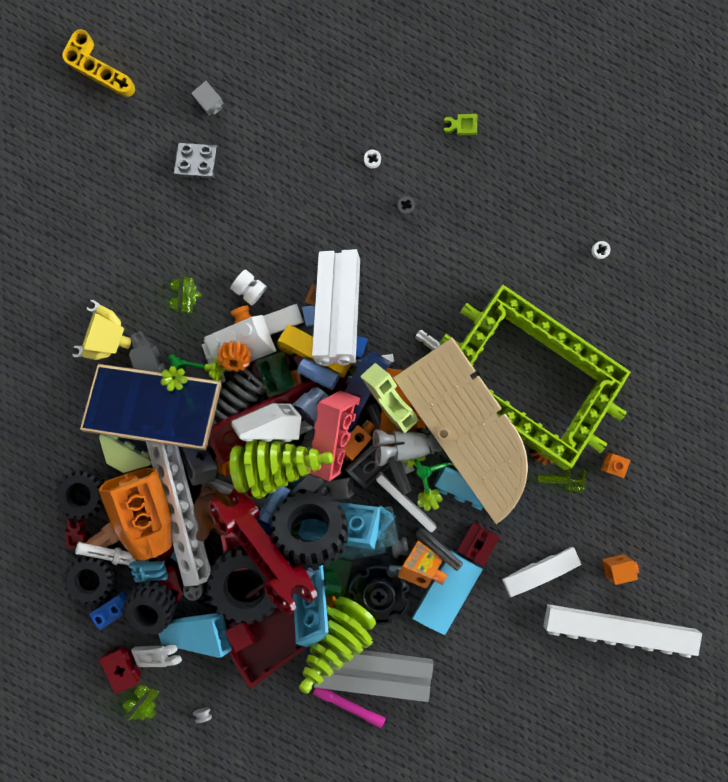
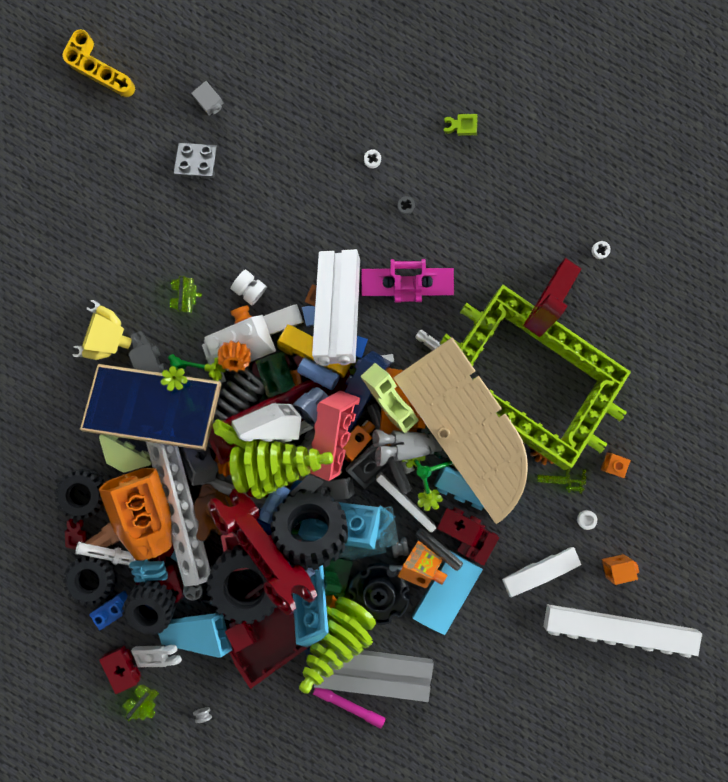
none -> lime plate [212,419,247,449]
none -> dark pink piece [362,259,454,303]
none -> dark red brick [437,507,485,547]
none -> dark red beam [523,258,582,337]
none -> white tile [577,510,597,530]

